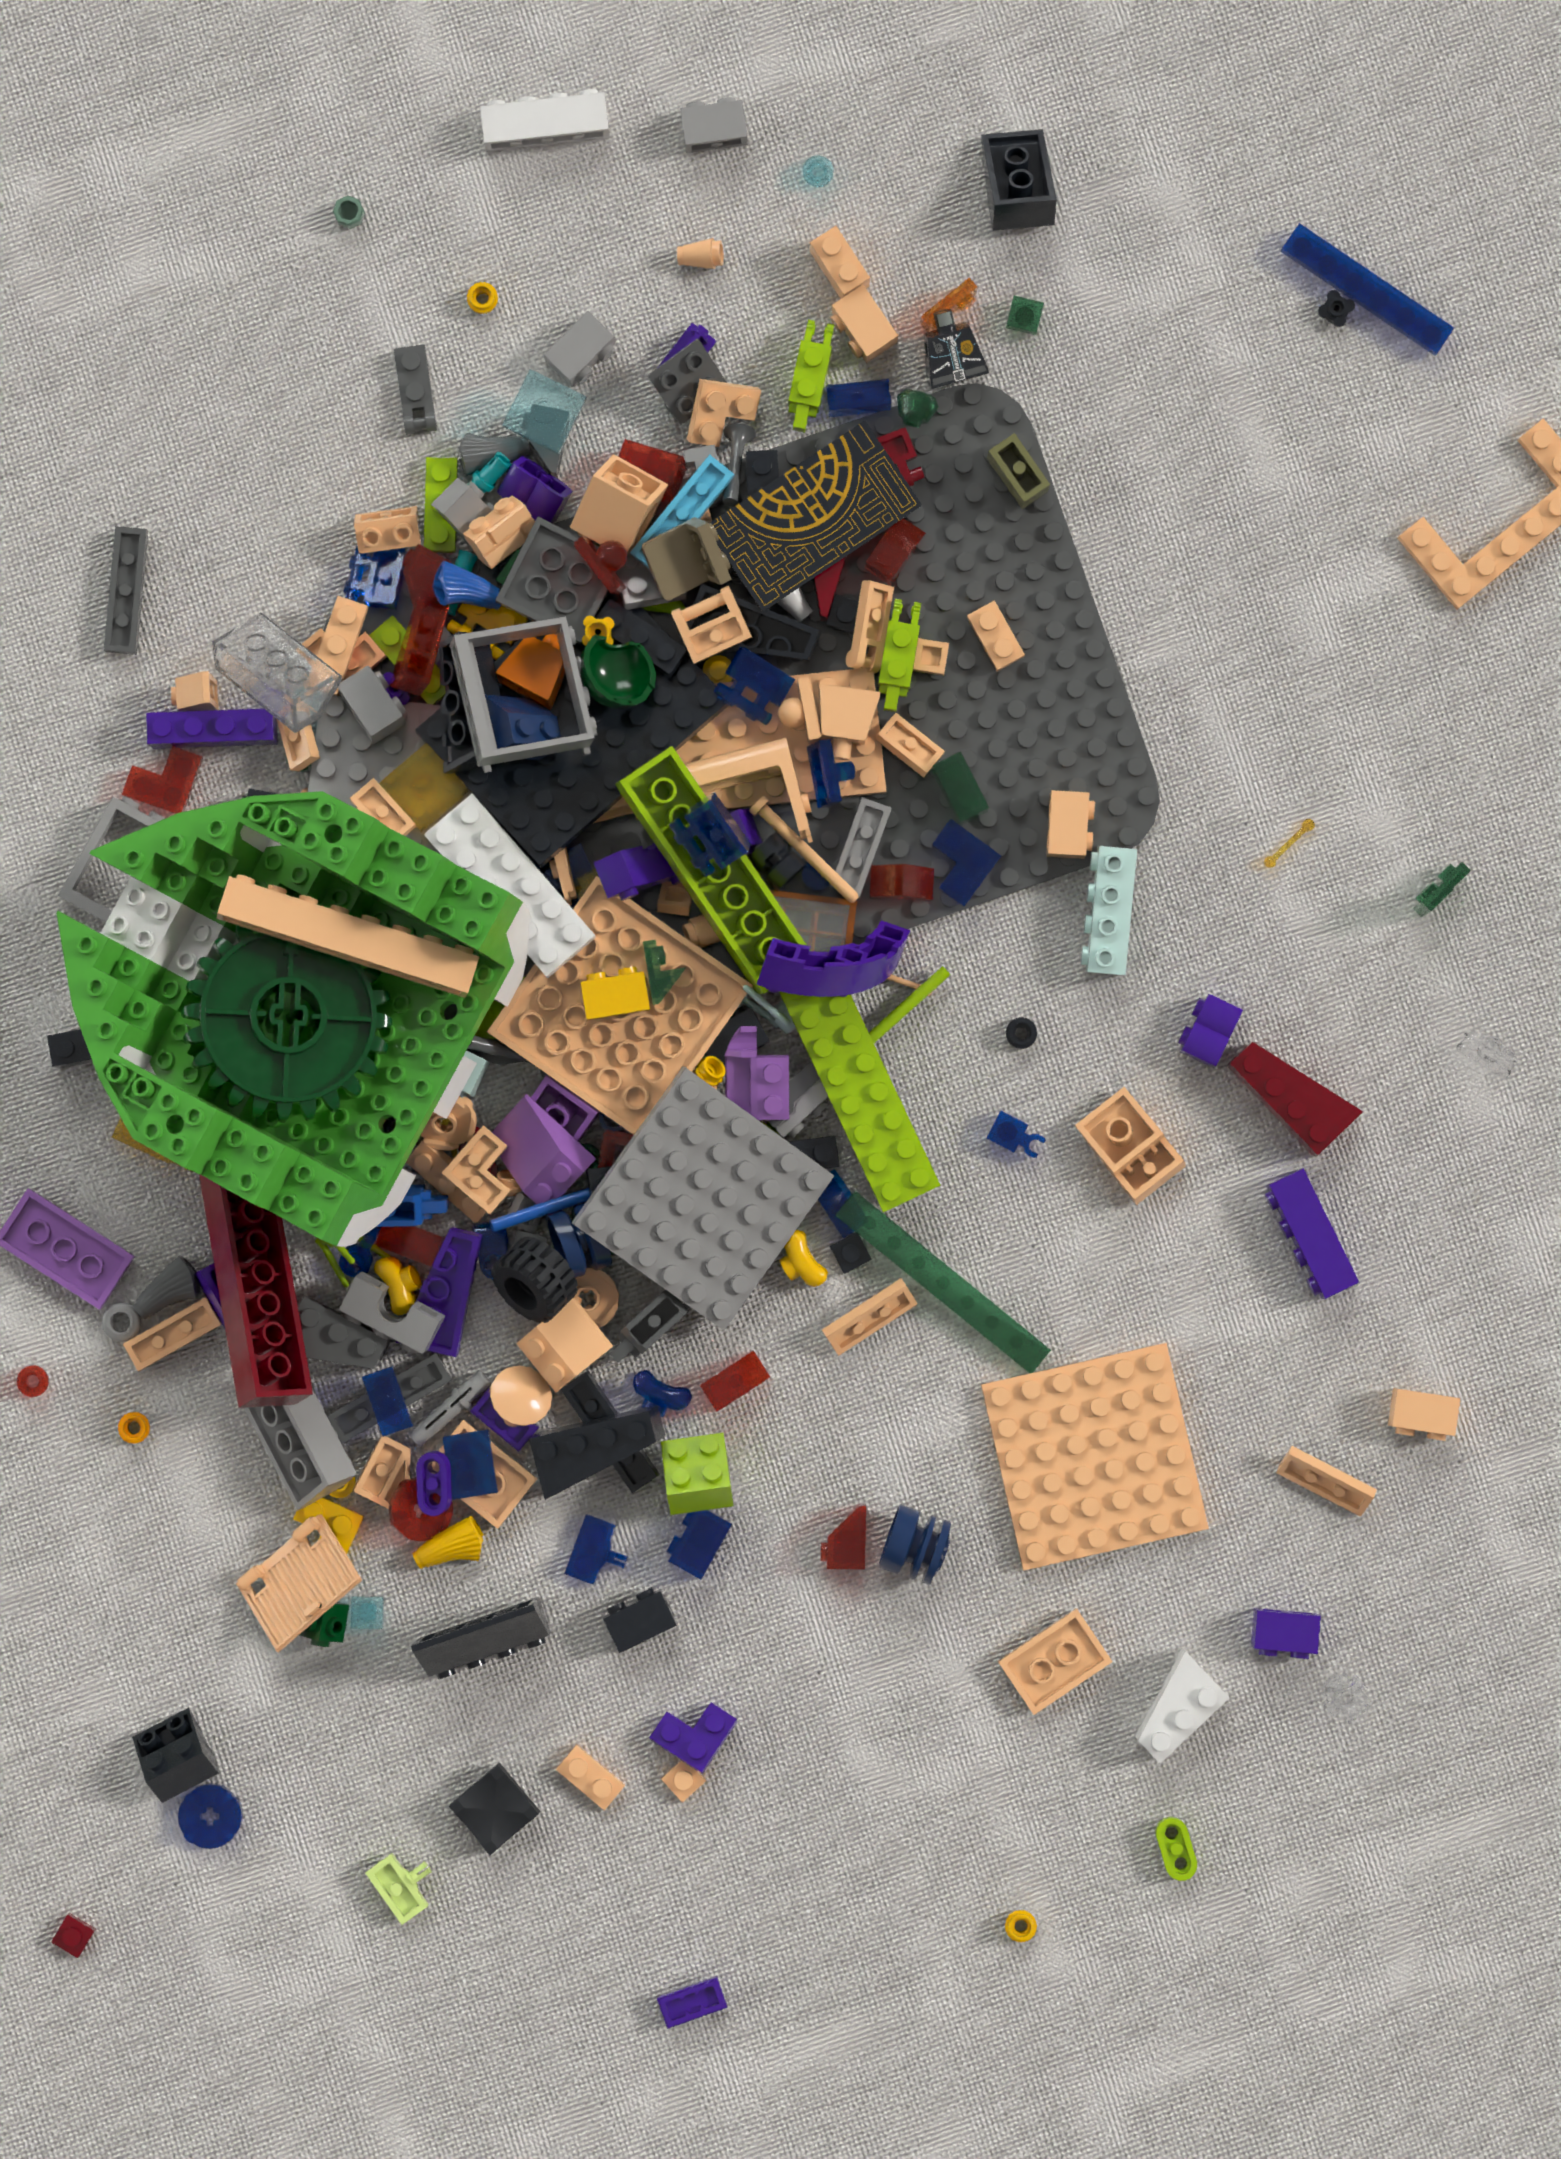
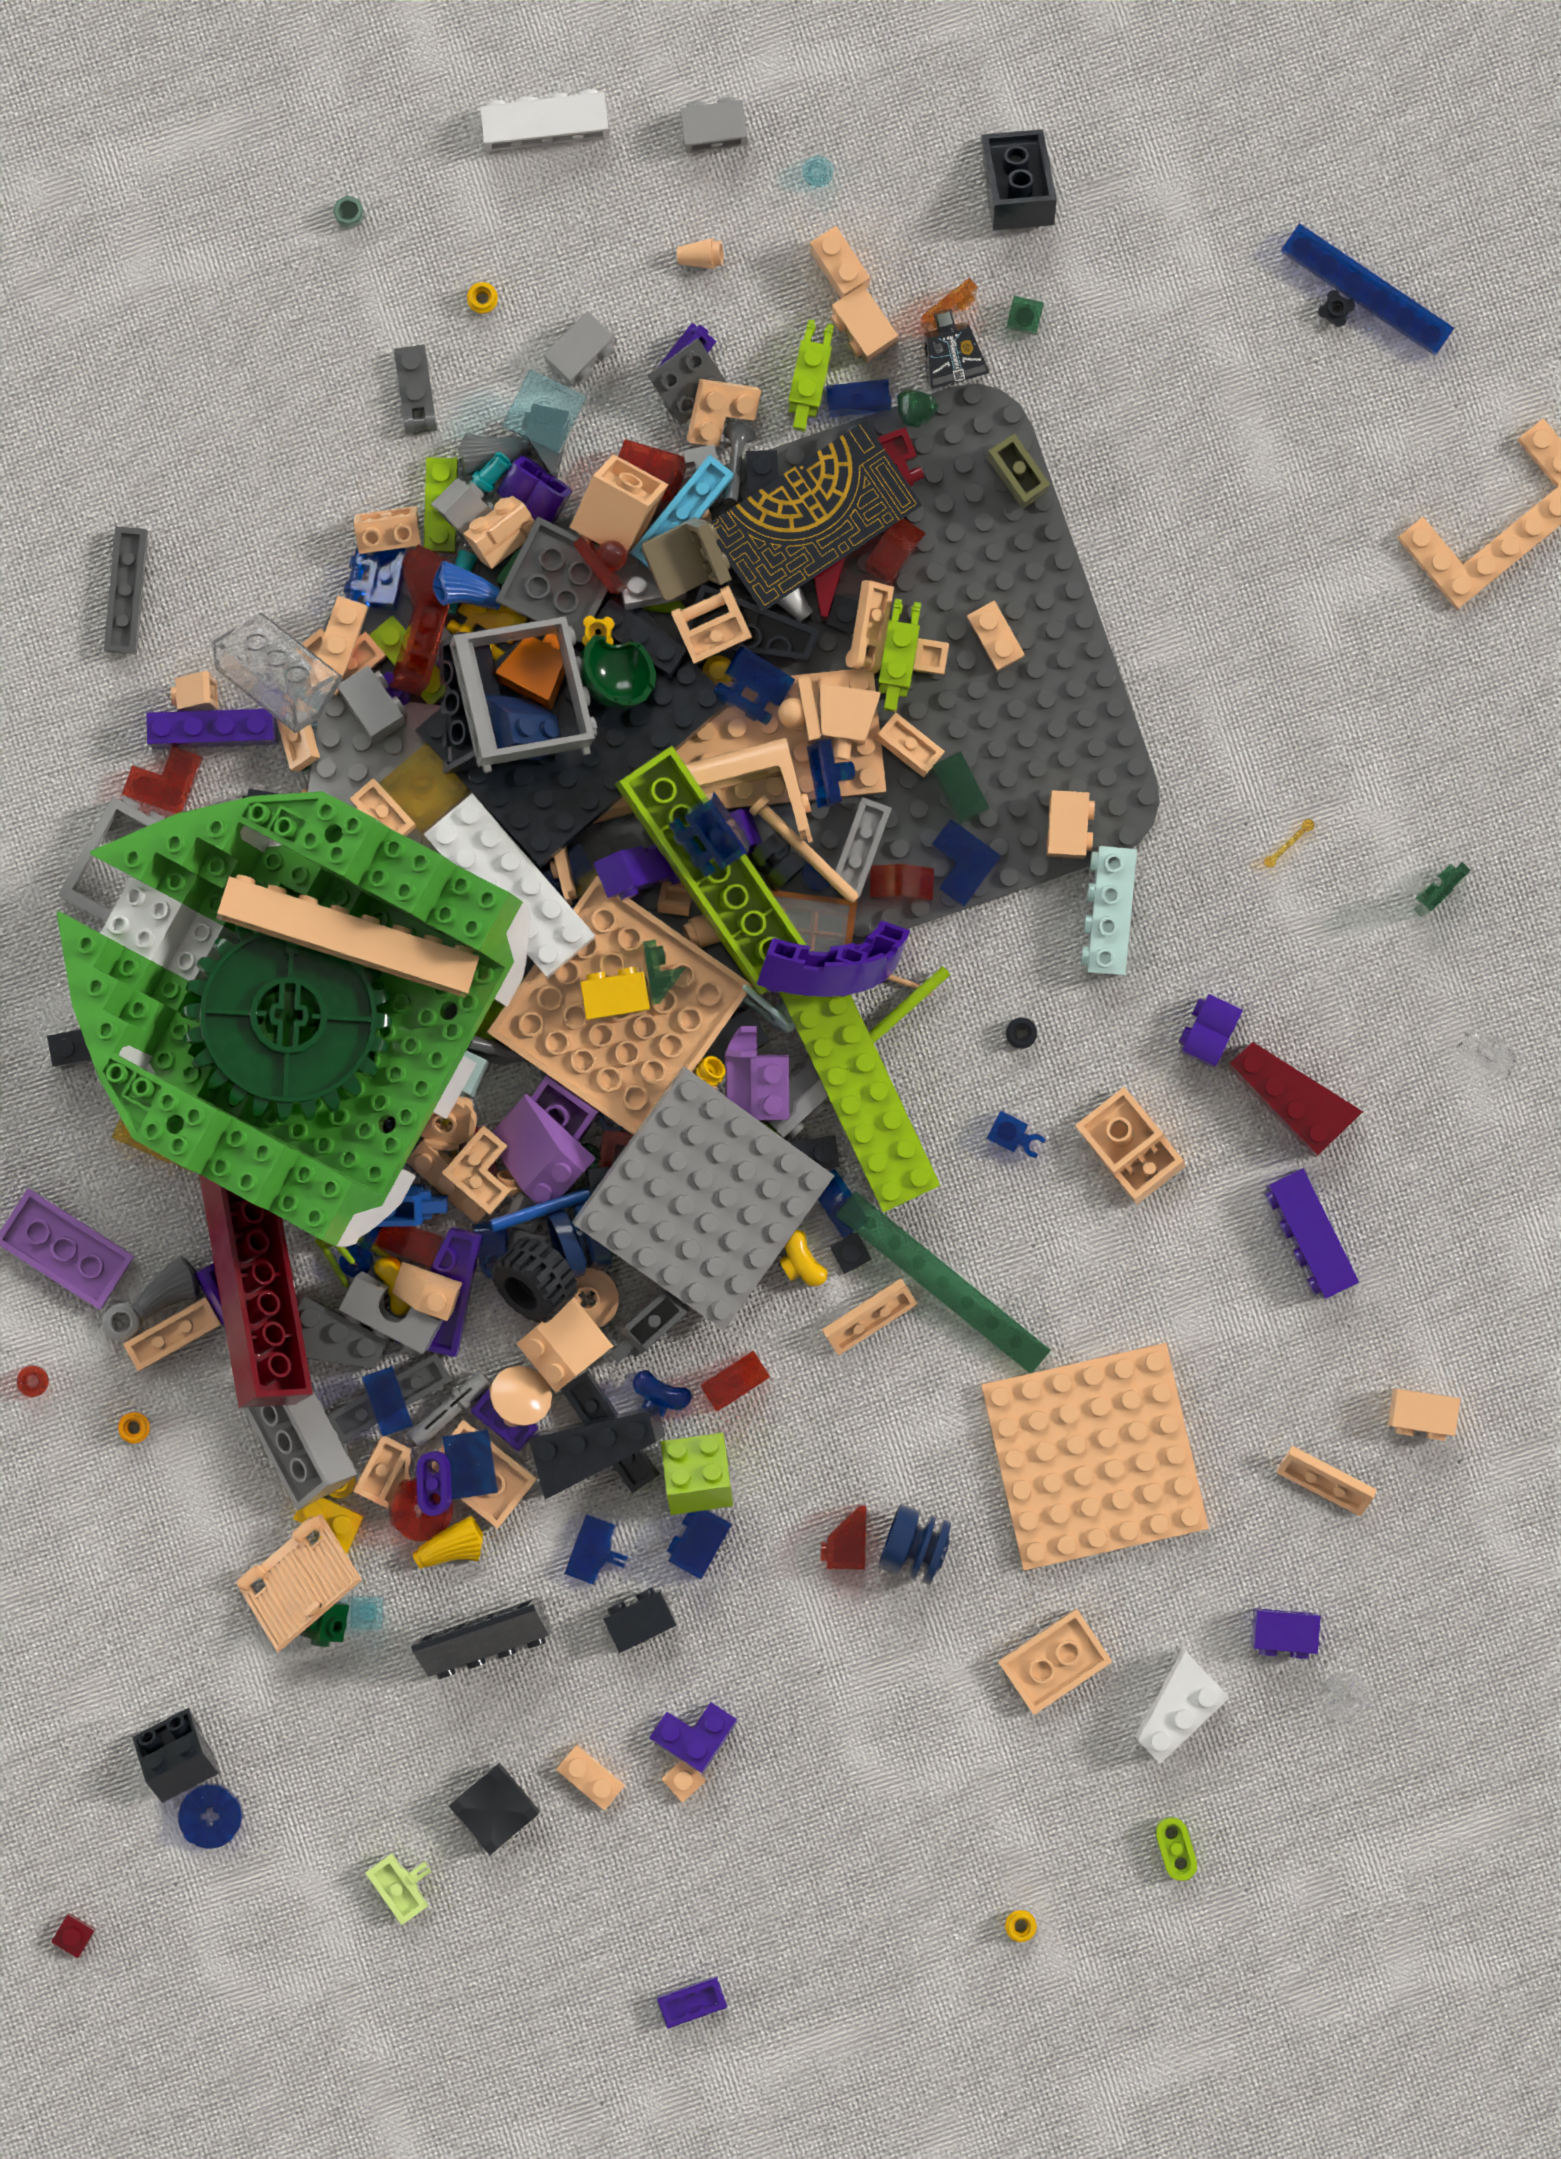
none -> light nougat slope [392,1262,463,1321]

